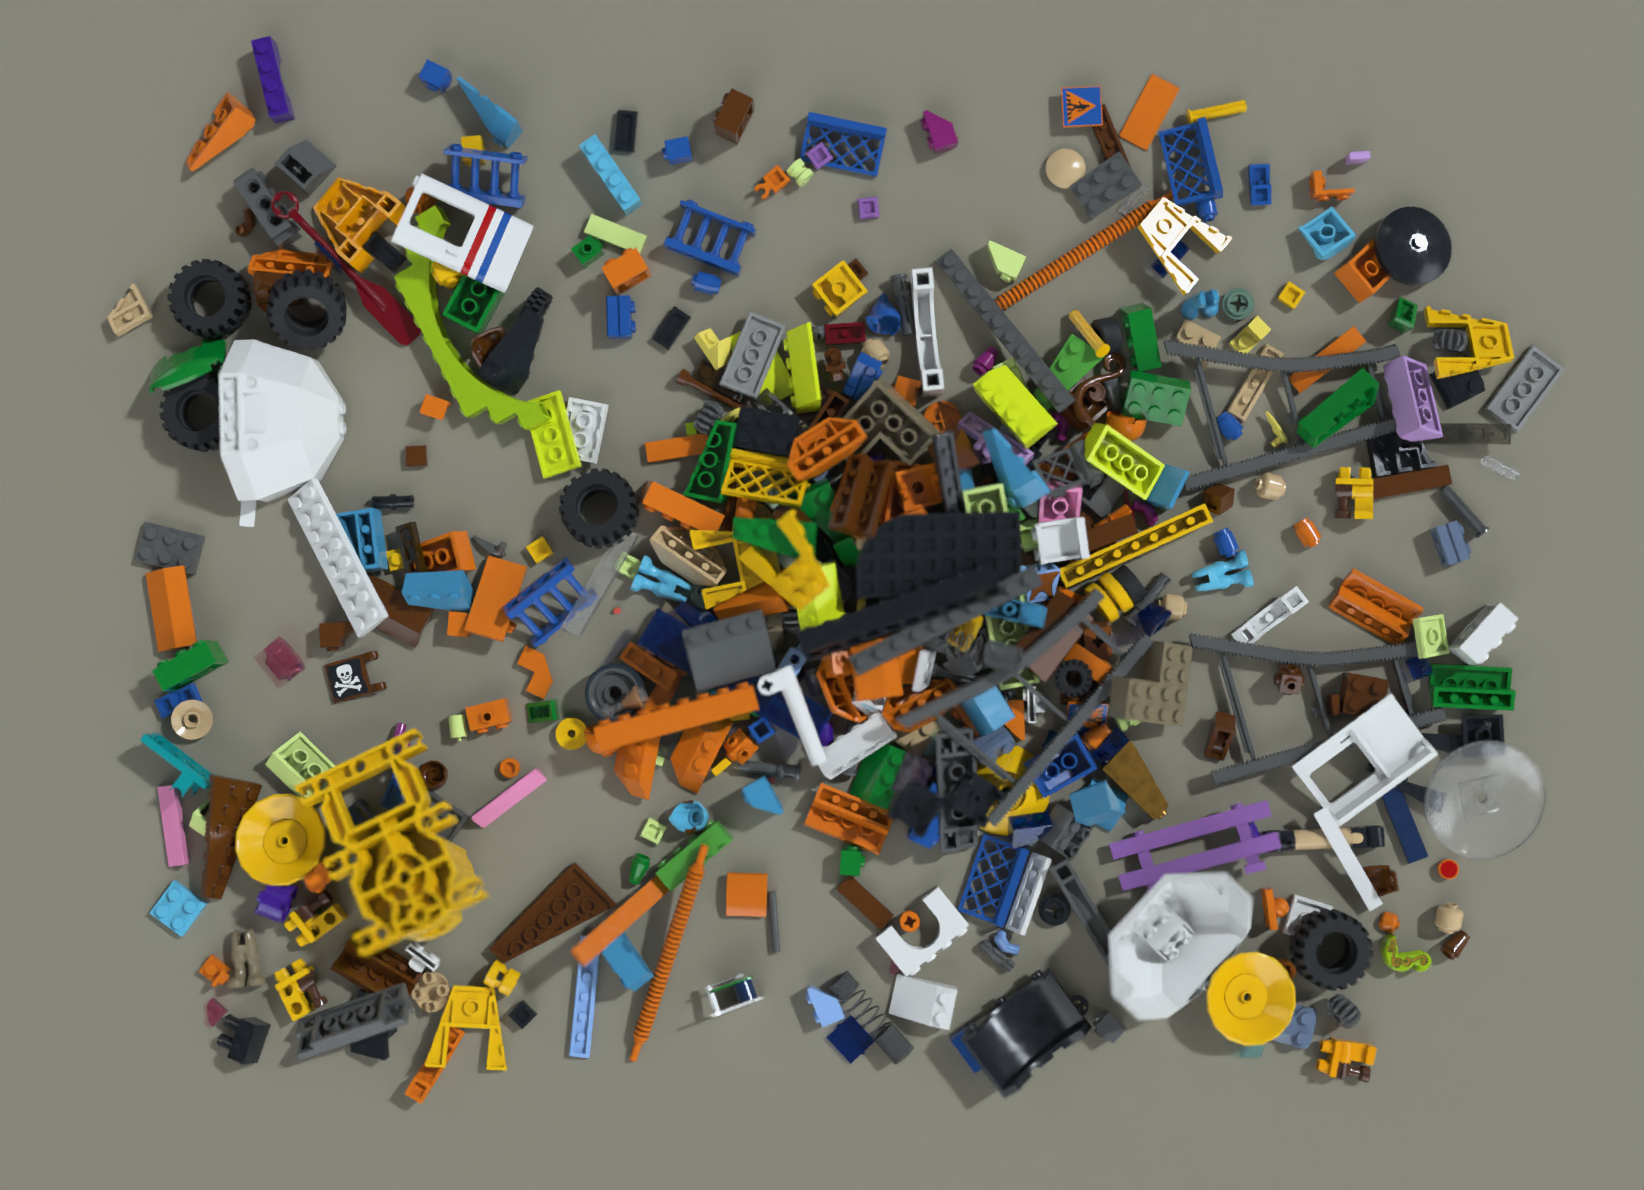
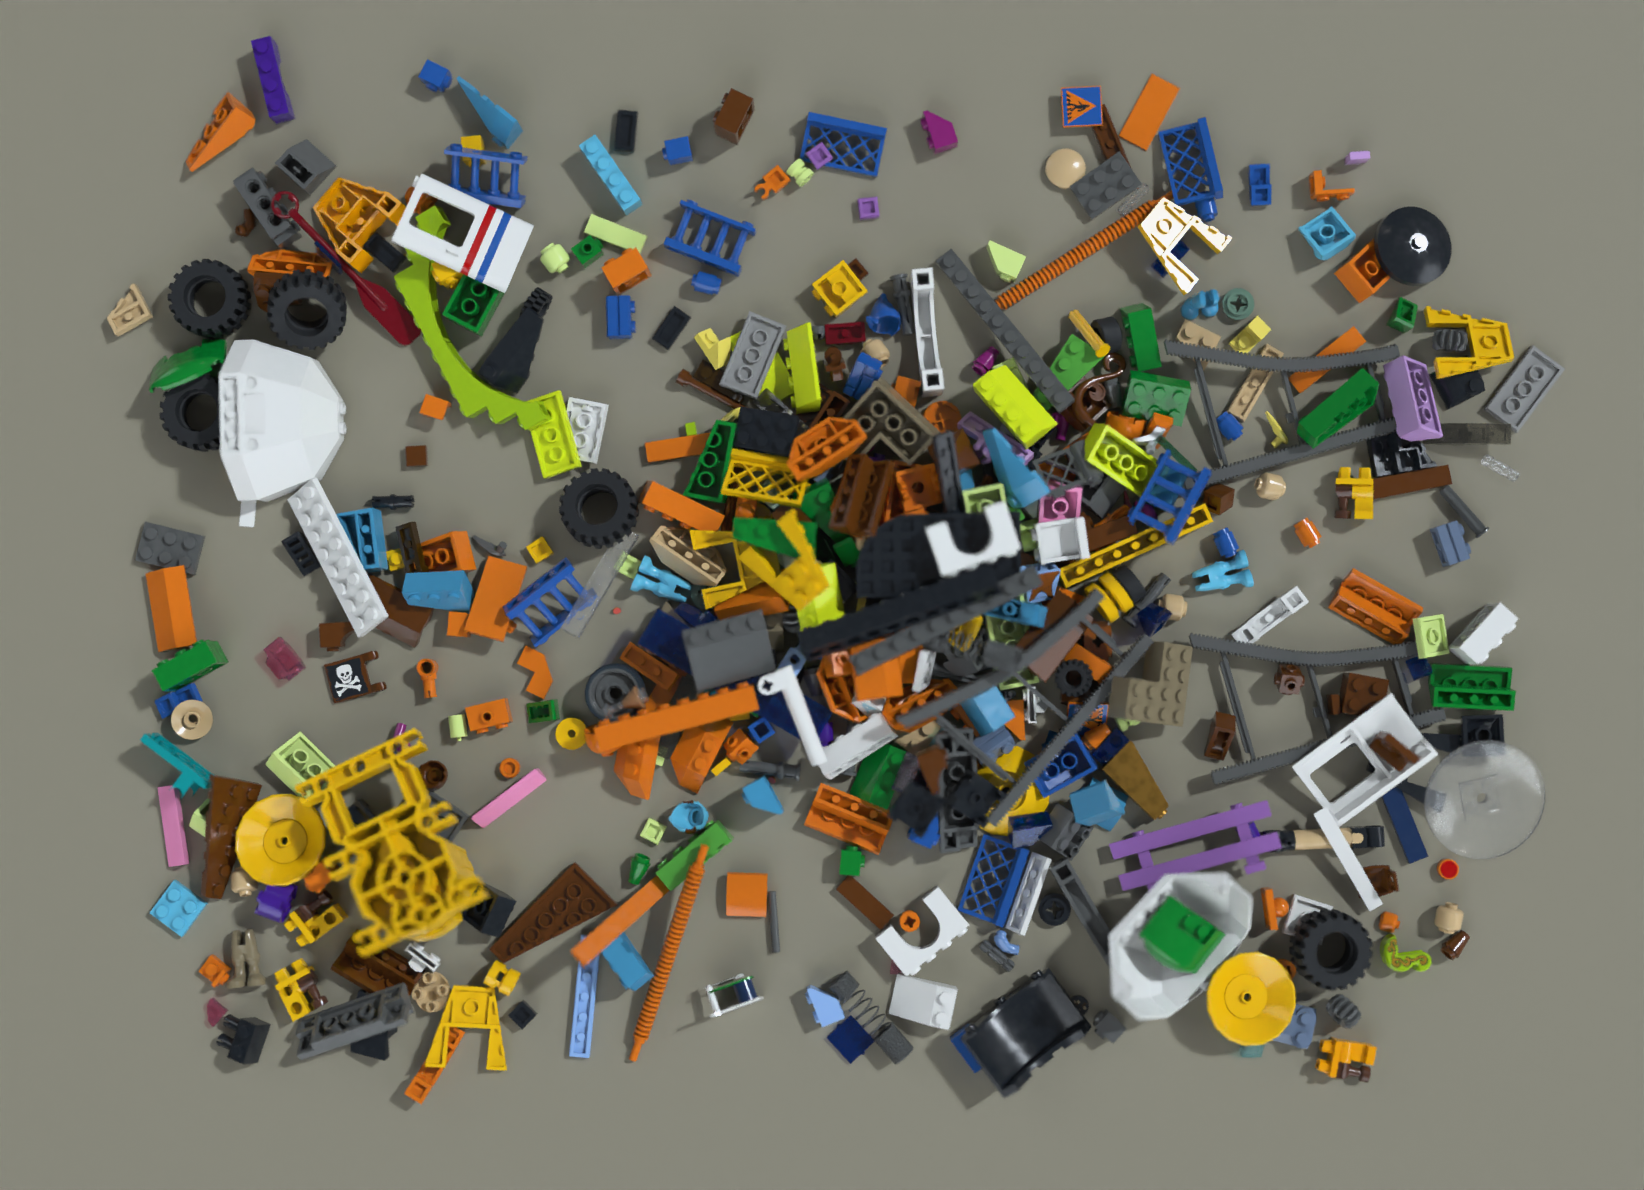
blue plate [380,773,405,810] -> none
reddish brown piece [471,326,506,367] -> none
dark grey gear [693,400,724,435] -> none
yellow axle [1186,100,1247,124] -> none
yellow tile [1277,281,1306,310] -> none
none -> tan head [231,867,258,897]
none -> black slope [281,531,322,577]
none -> orange pin [417,659,439,698]
none -> black slope [462,882,516,938]
none -> yellowish green head [540,243,570,274]
none -> reddish brown arch [916,743,949,795]
none -> white arch [925,500,1021,578]
none -> blue fence [1127,449,1212,546]
none -> piece [1132,412,1173,455]
none -> green slope [1139,894,1226,973]
none -> clear green bar [1156,435,1197,472]
none -> reddish brown bracket [1369,731,1420,772]

